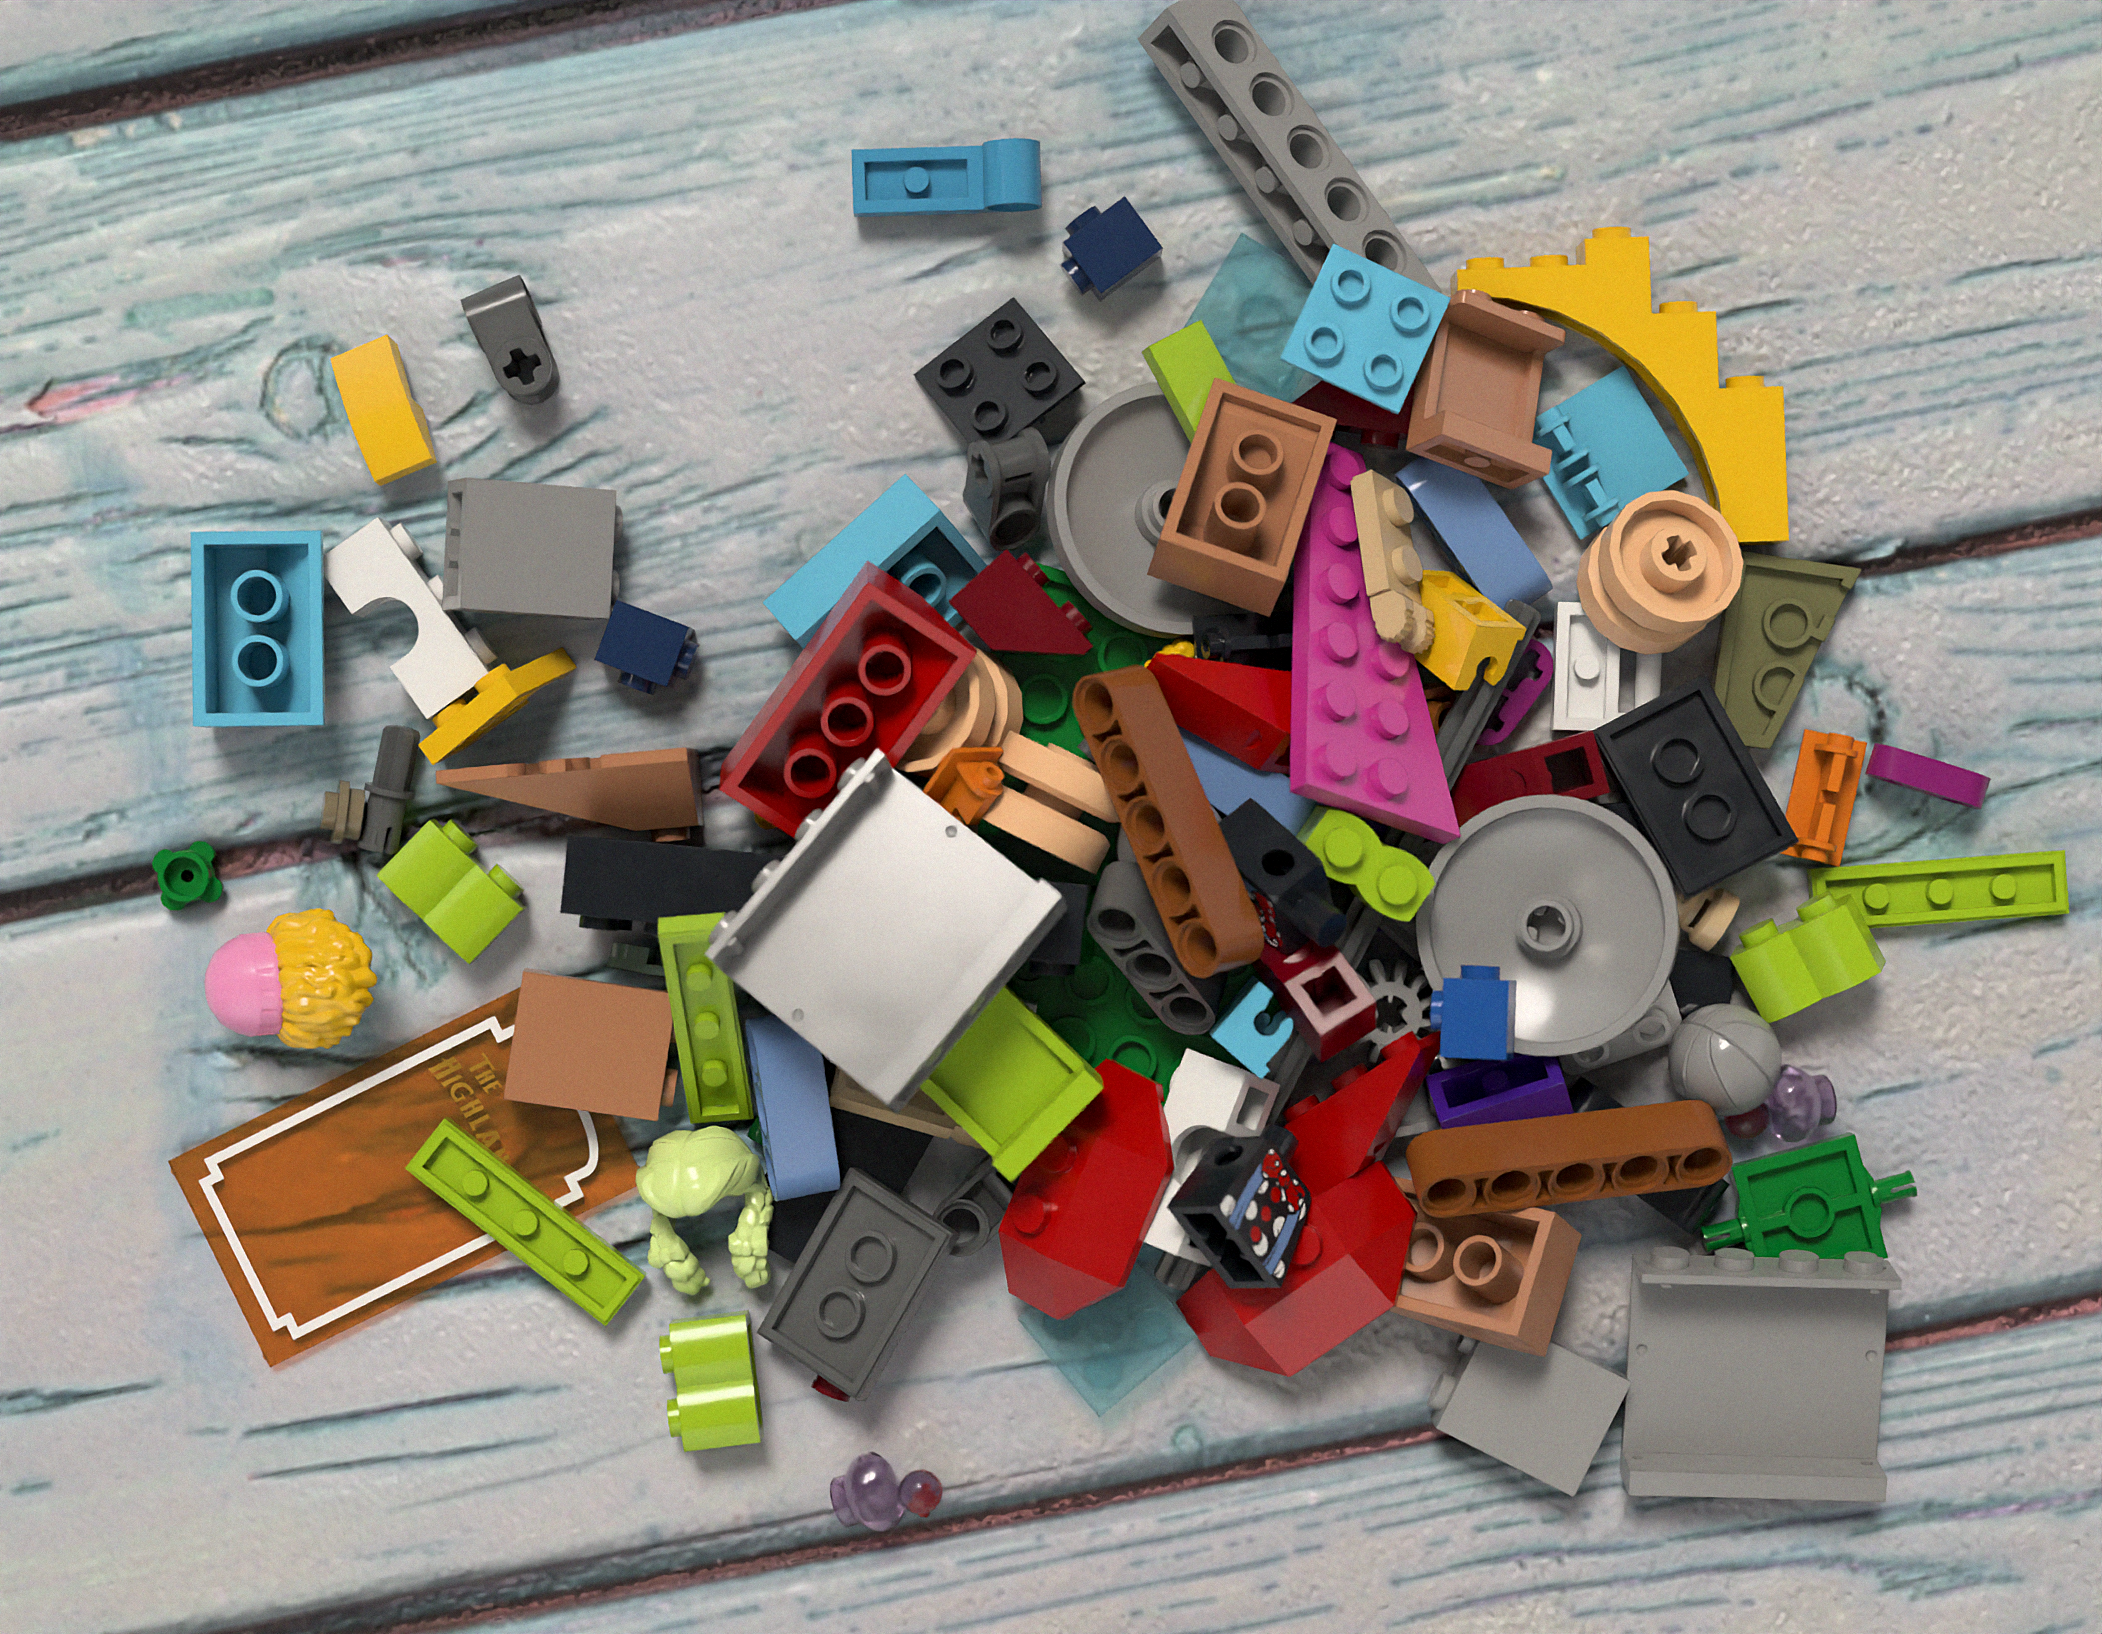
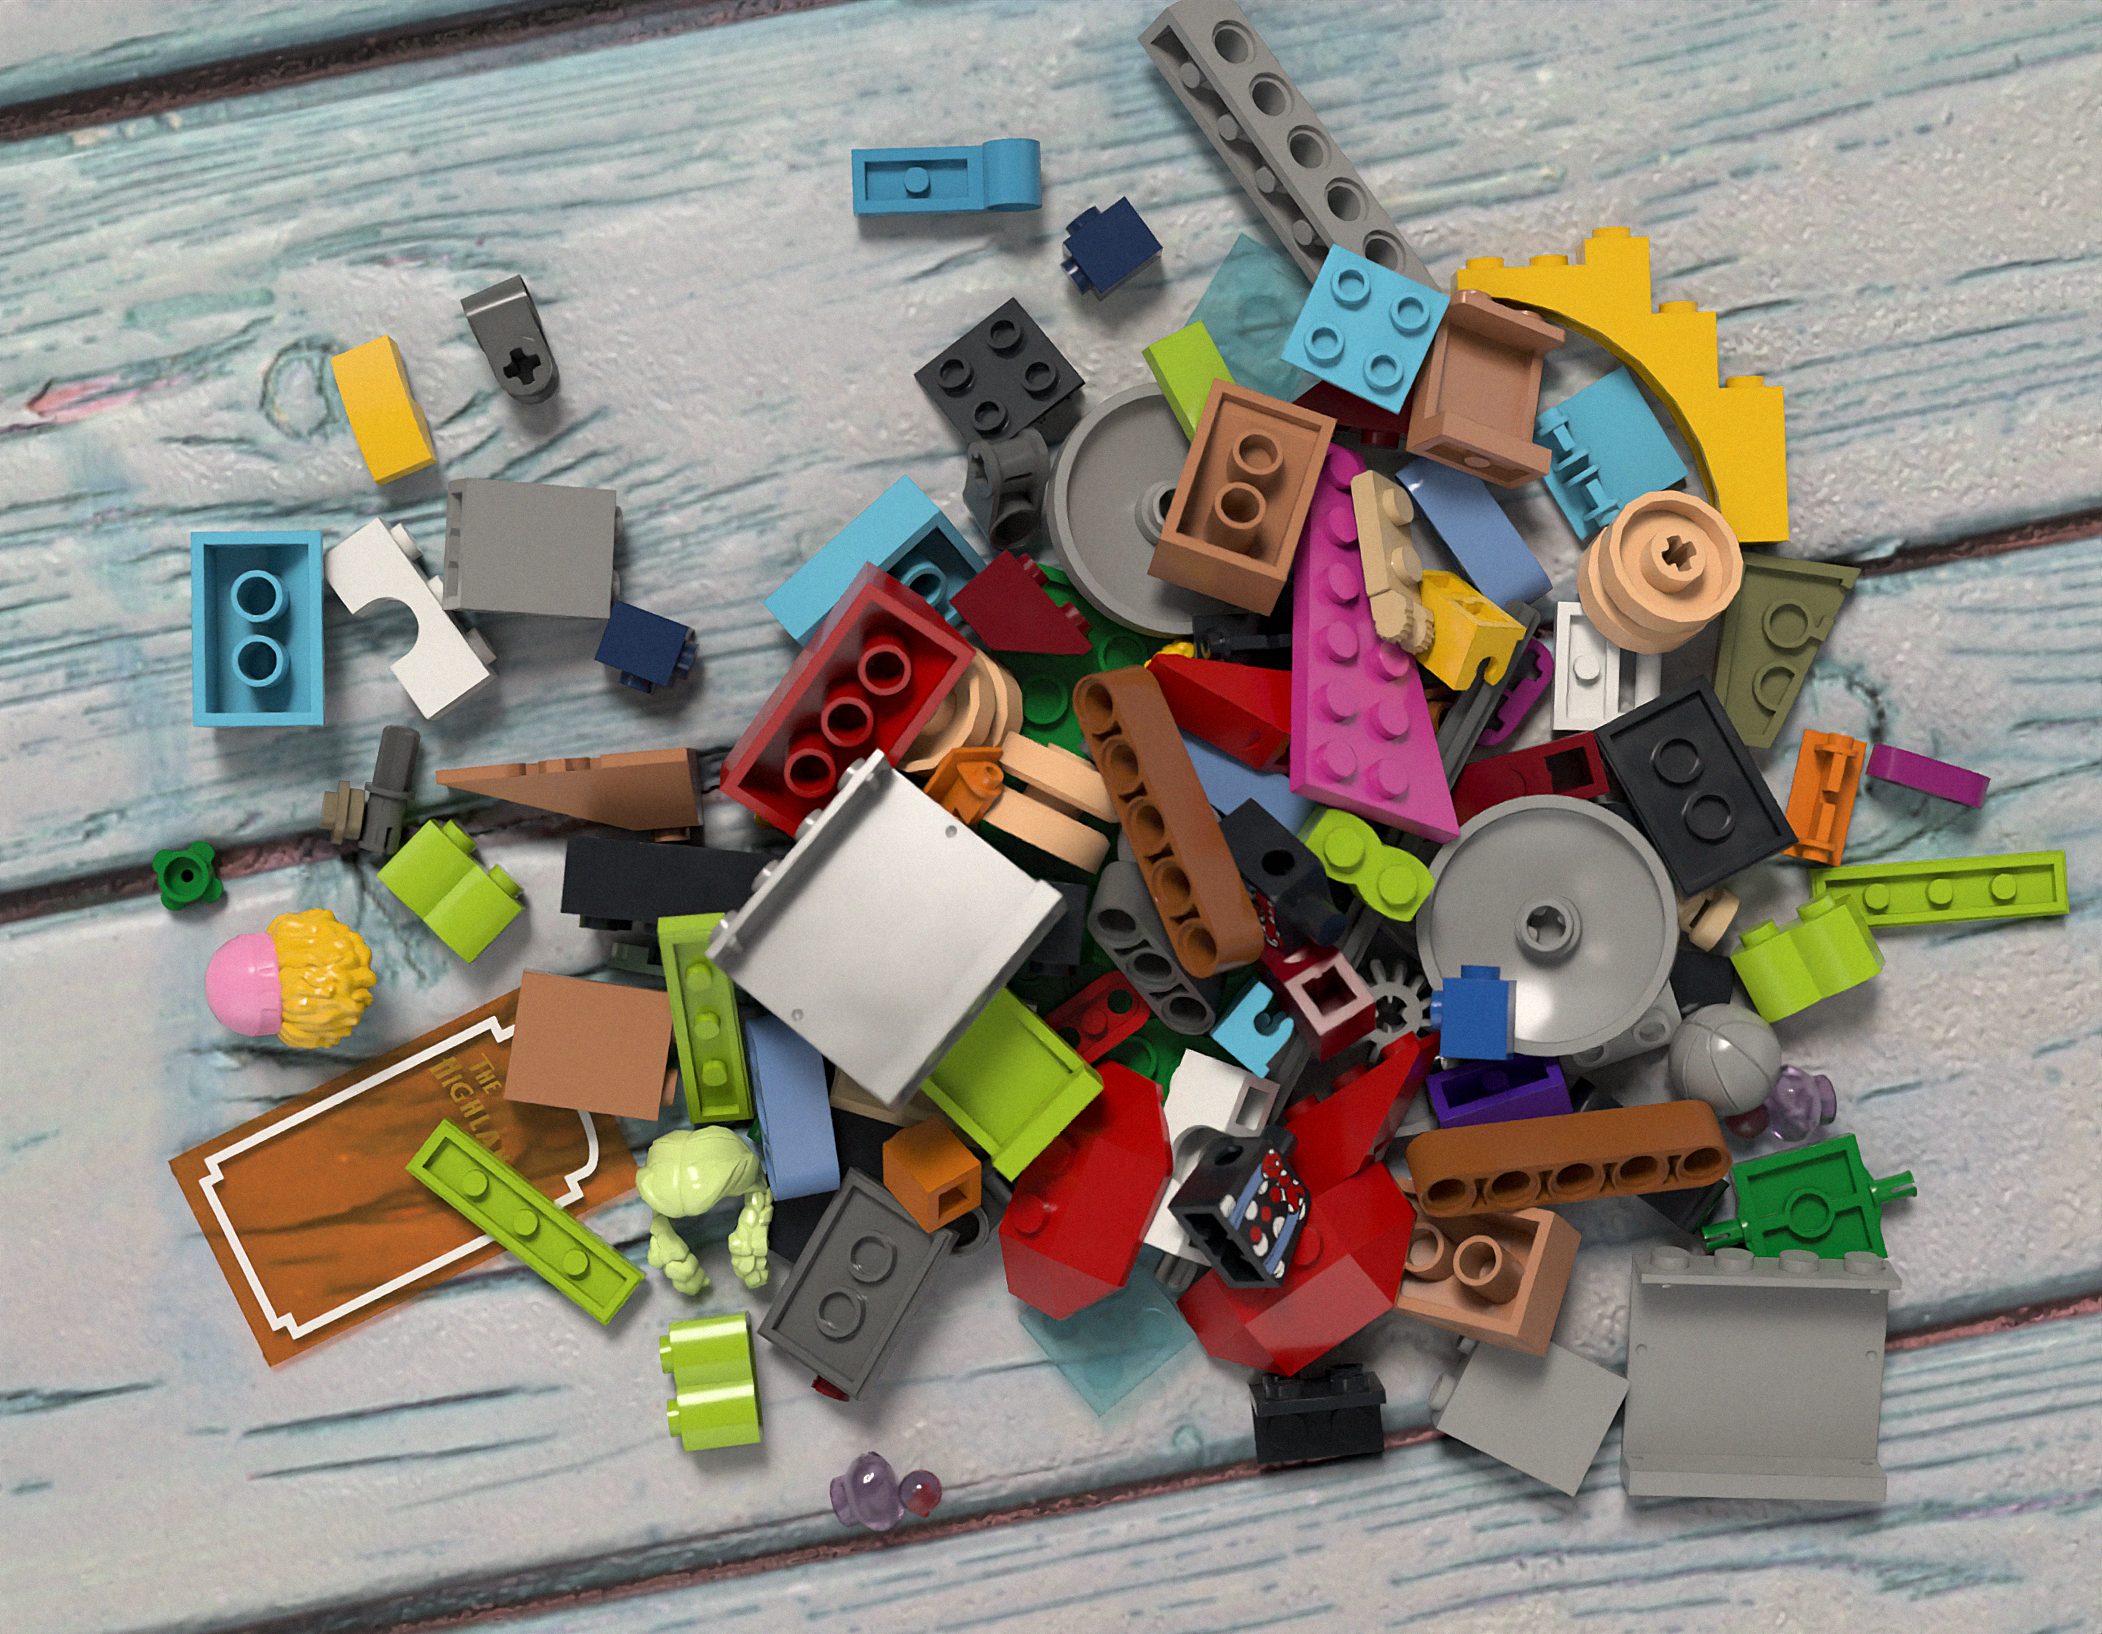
yellow wing [418,647,577,765] -> none
none -> orange brick [883,1115,982,1234]
none -> red plate [1042,969,1152,1064]
none -> black bracket [1249,1363,1387,1464]

